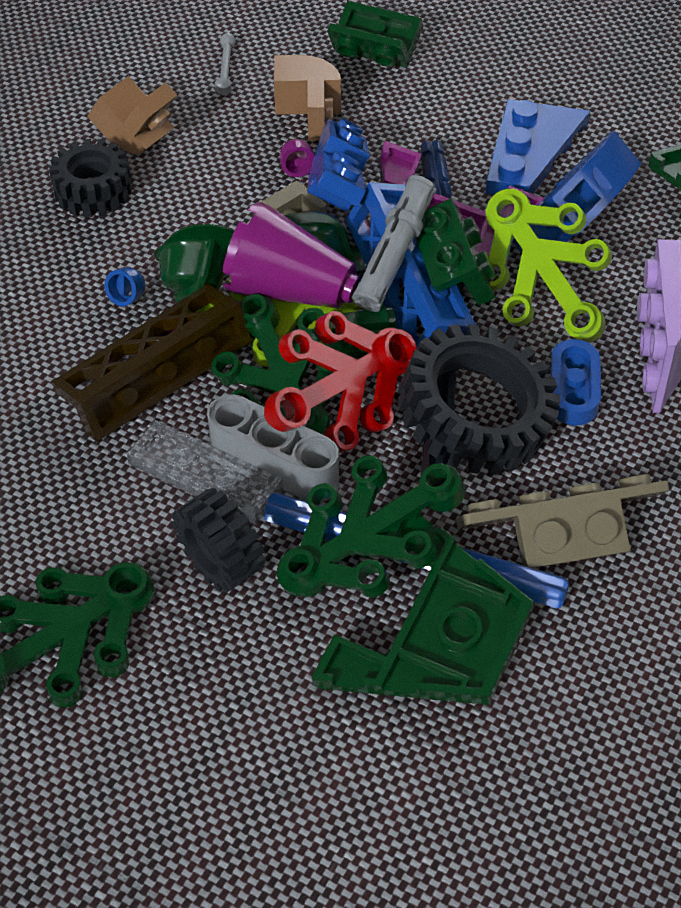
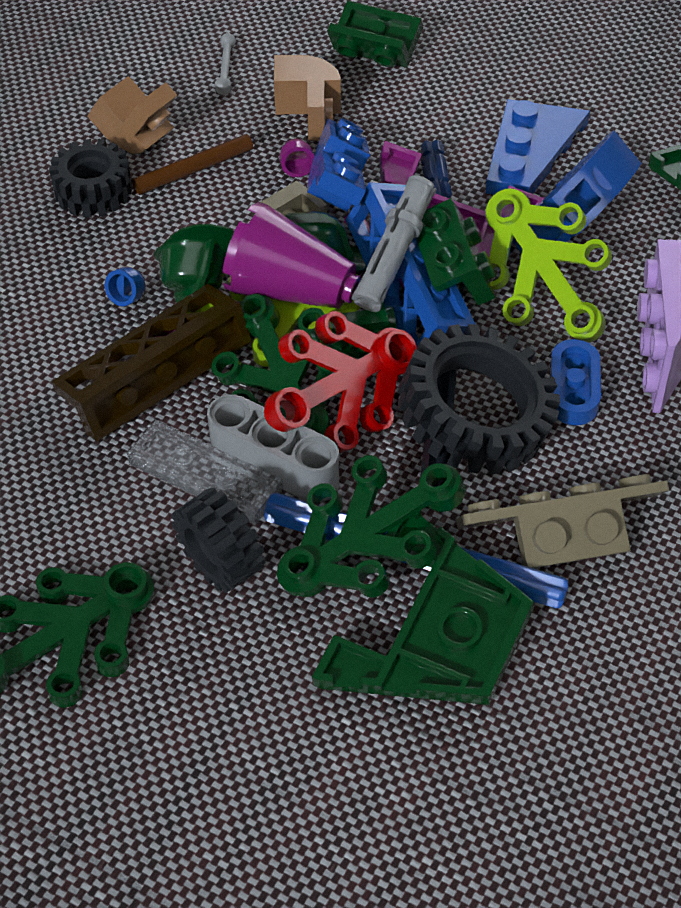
none -> reddish brown bar [132,134,253,195]

